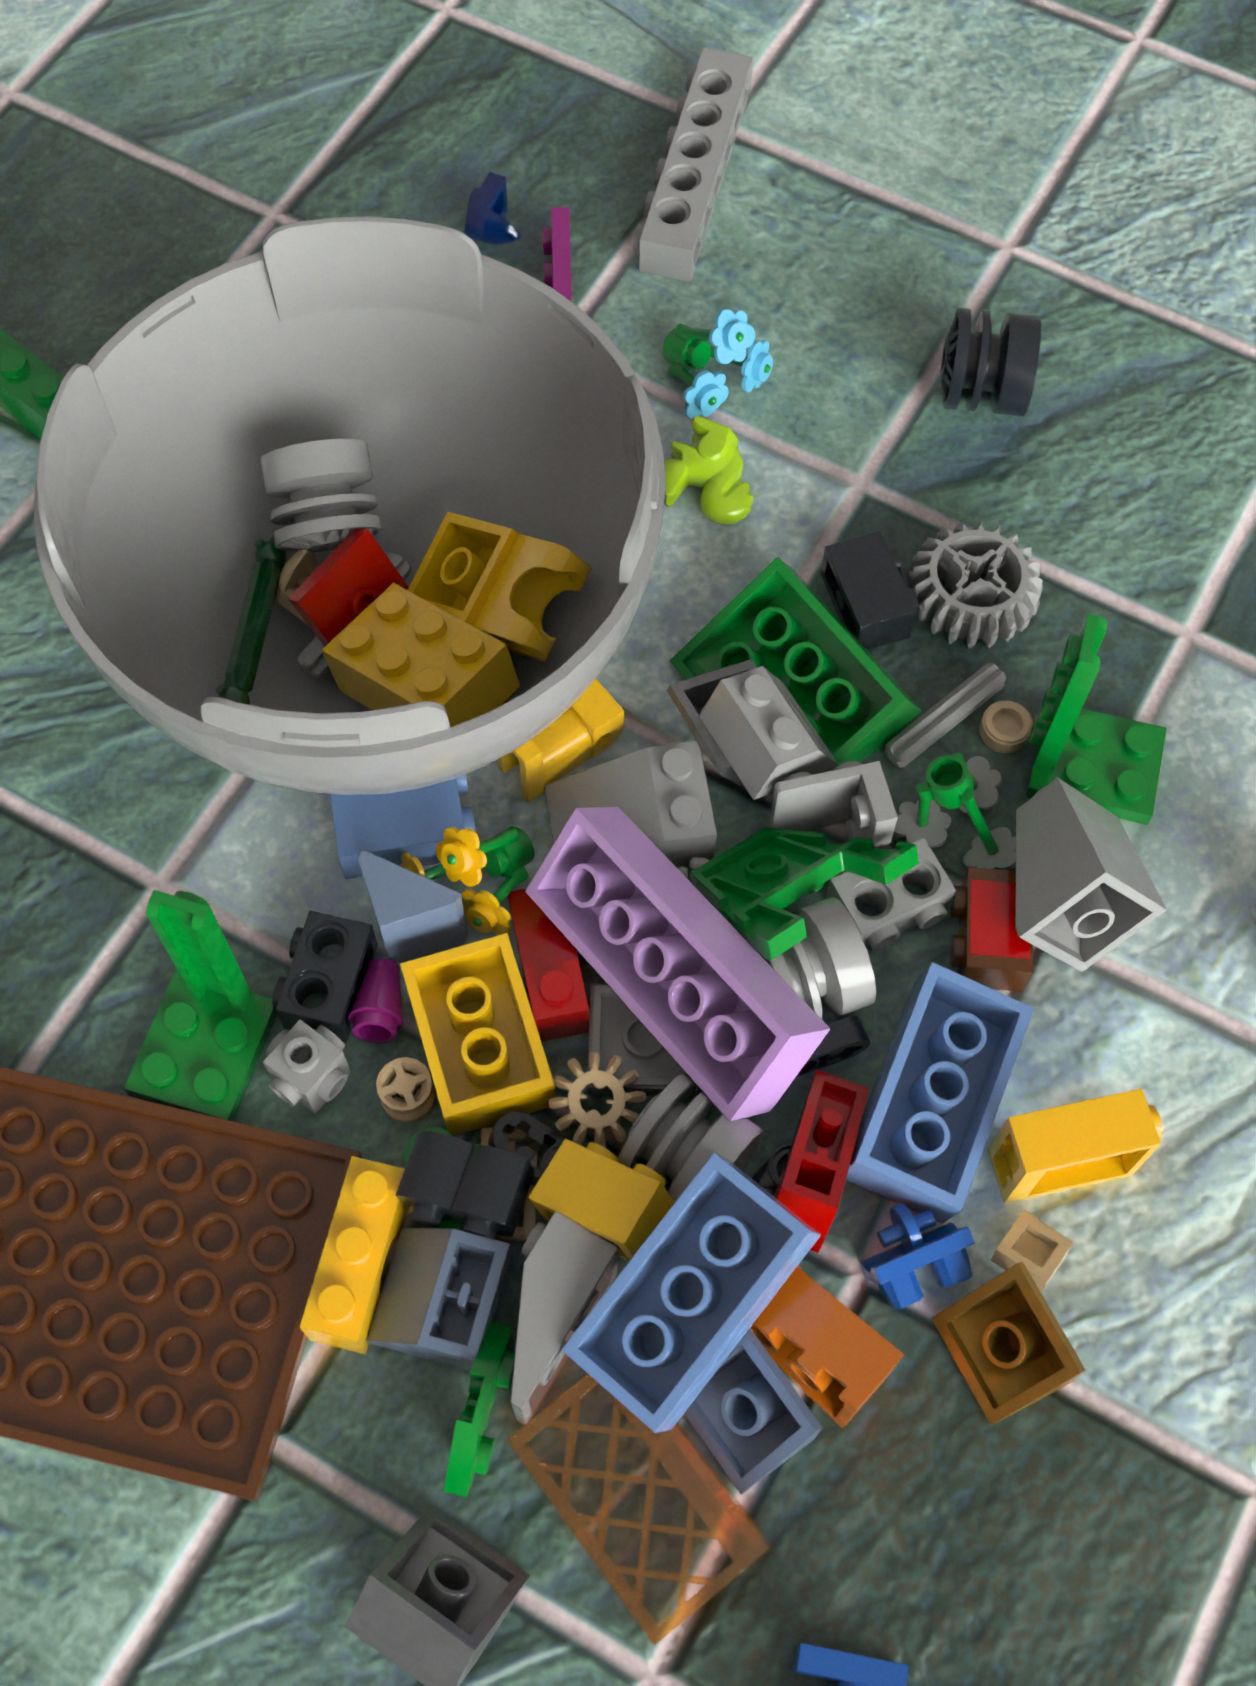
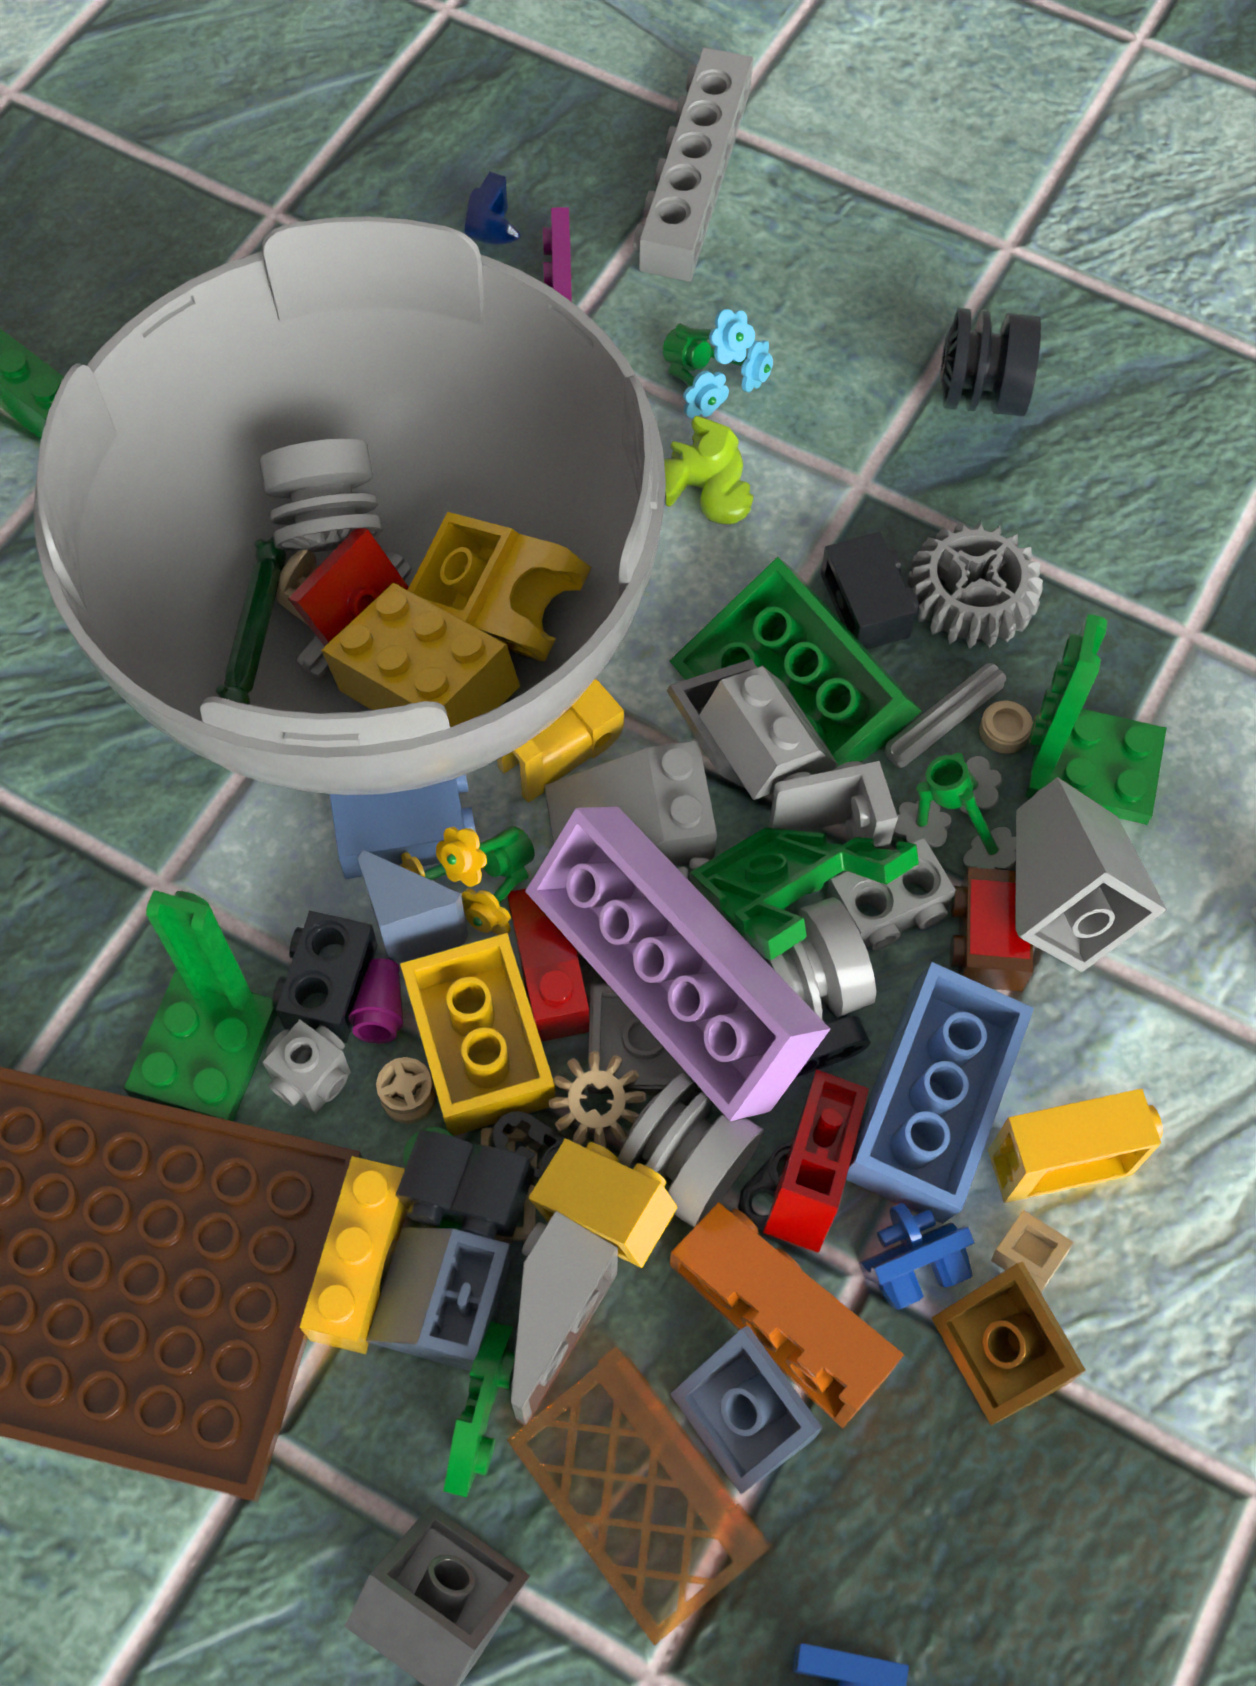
medium blue brick [561,1153,821,1433] -> none

